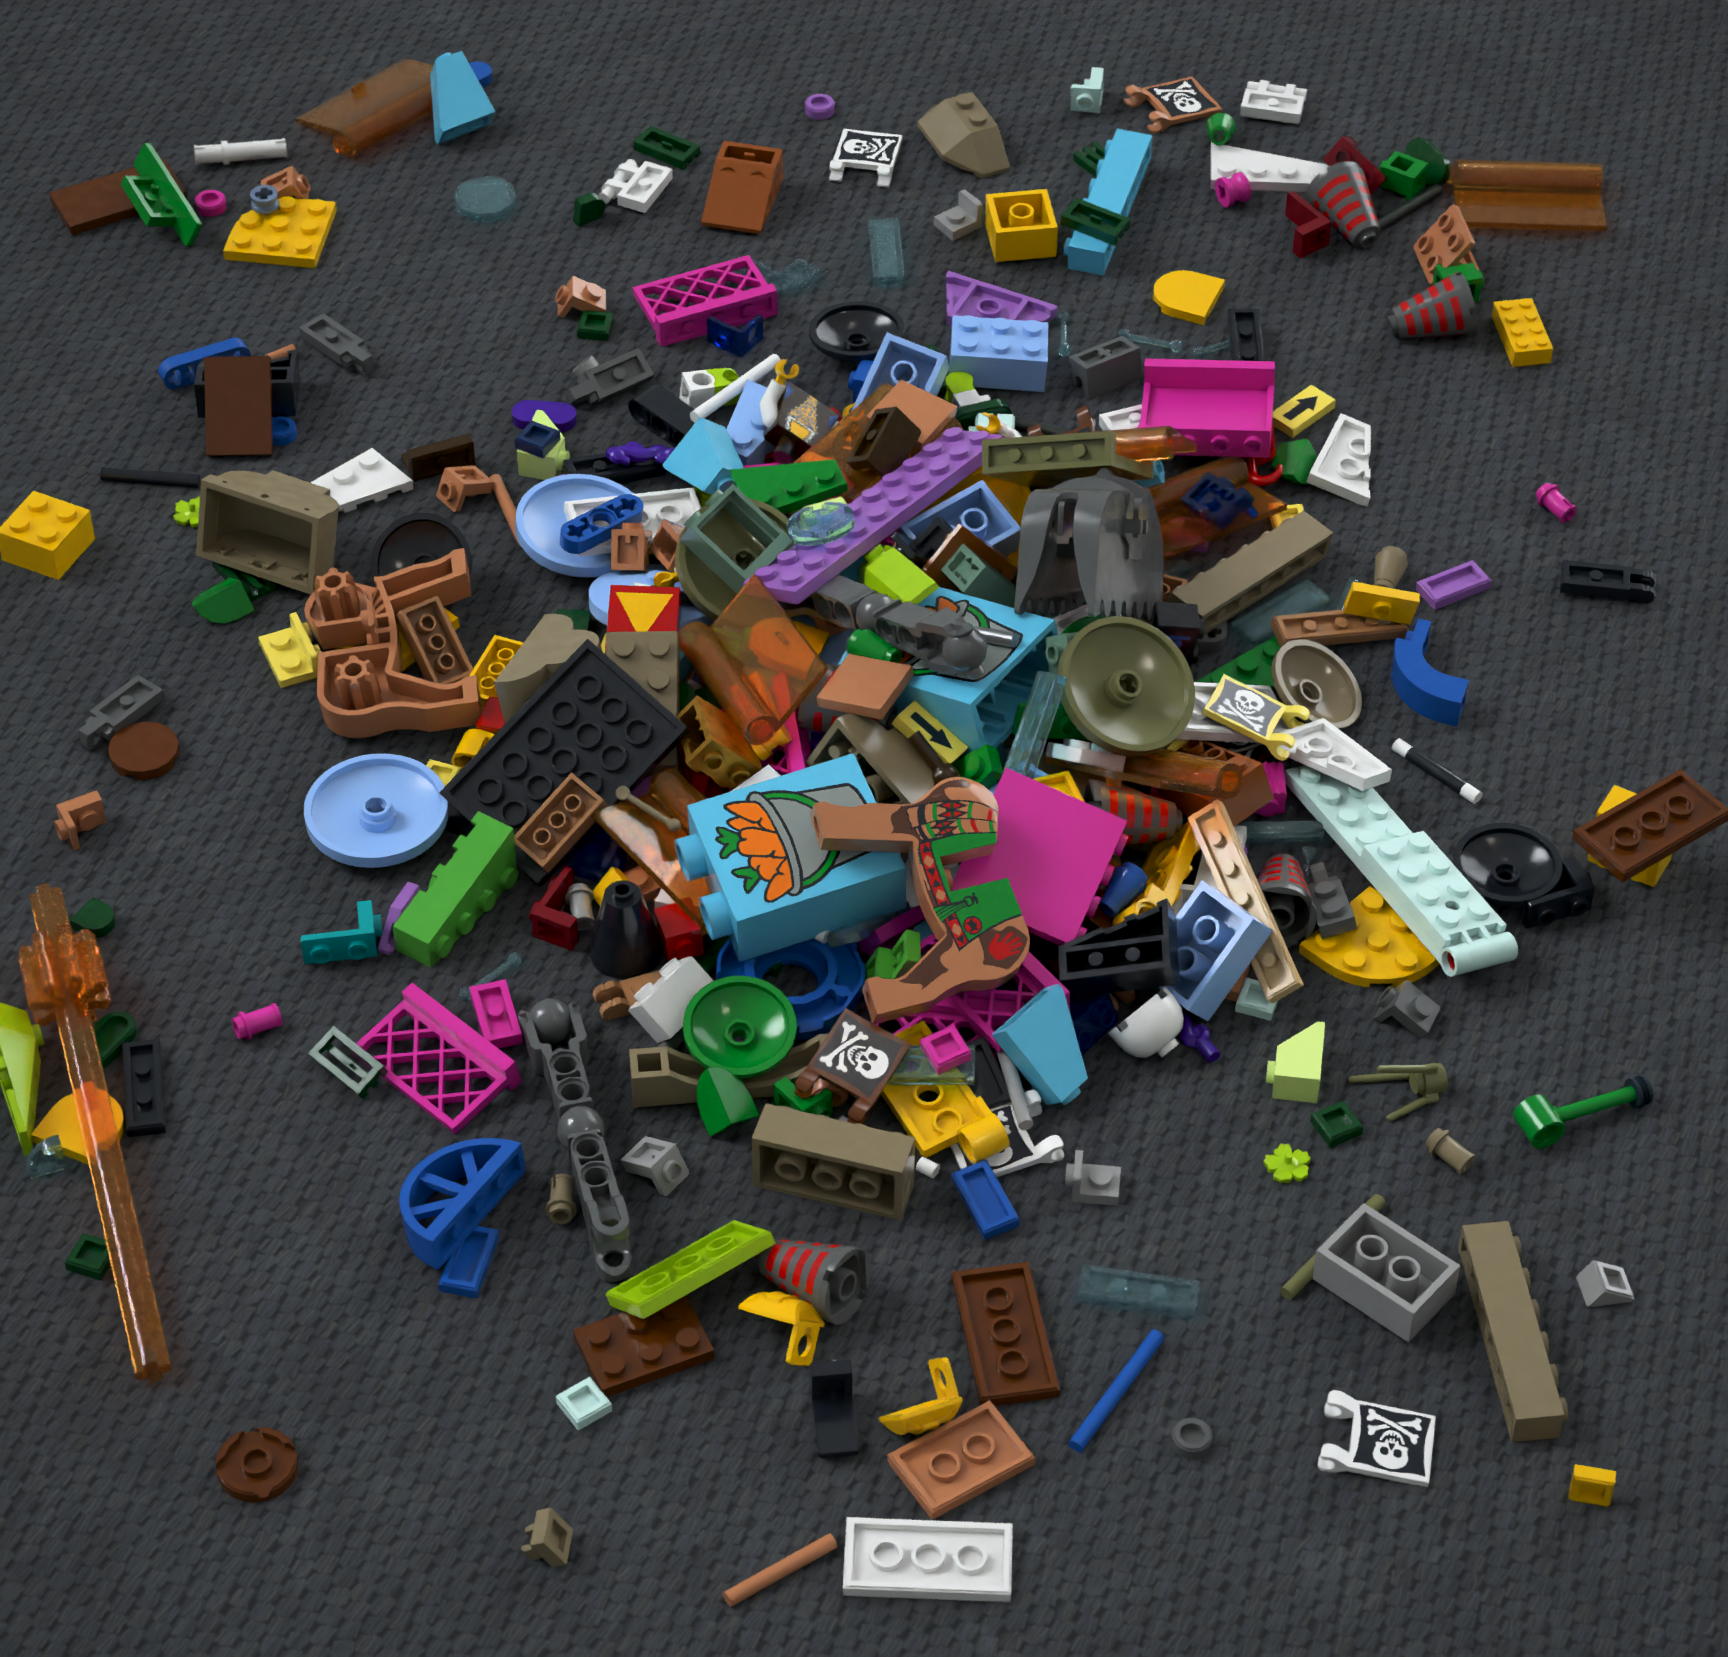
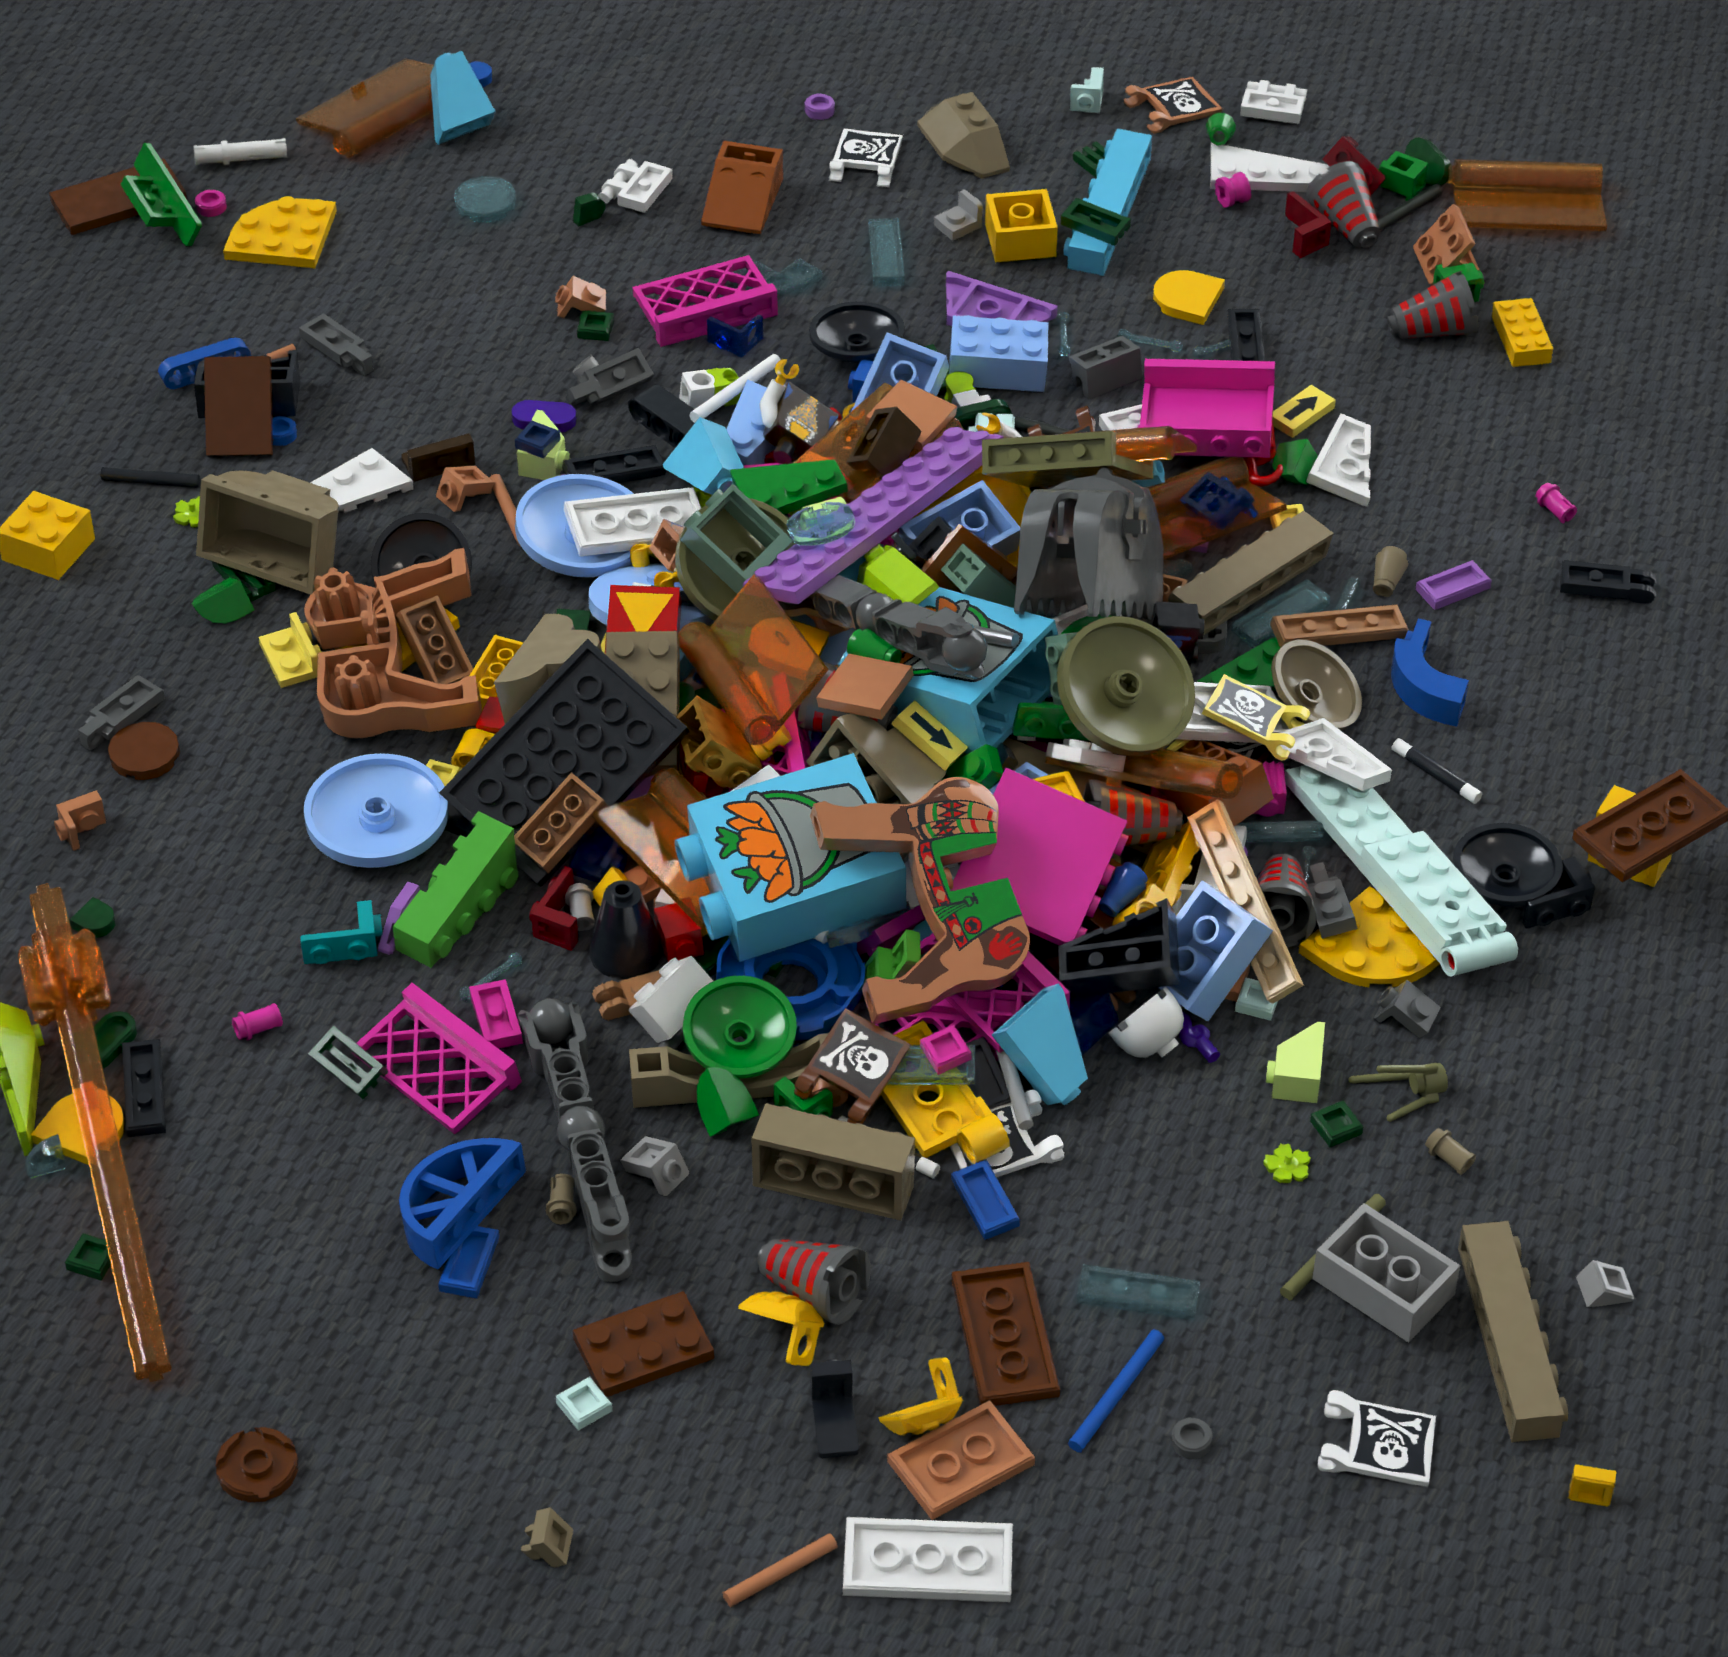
sand blue bush [250,185,279,214] -> none
nougat bracket [261,166,311,200] -> none
blue beam [559,494,644,554] -> none
lime tile [605,1220,775,1319] -> none
dark purple animal [606,441,676,466] -> none
nougat bracket [611,523,652,571] -> none
dark tan hinge [616,786,681,833] -> none
dark green tile [633,126,700,170] -> none
dark brown bar [908,730,960,785] -> none
clear light blue tile [1003,671,1067,779] -> none
light grey bracket [1065,1150,1121,1206] -> none
yellow plate [1344,582,1420,625] -> none
green piece [1513,1075,1654,1149] -> none

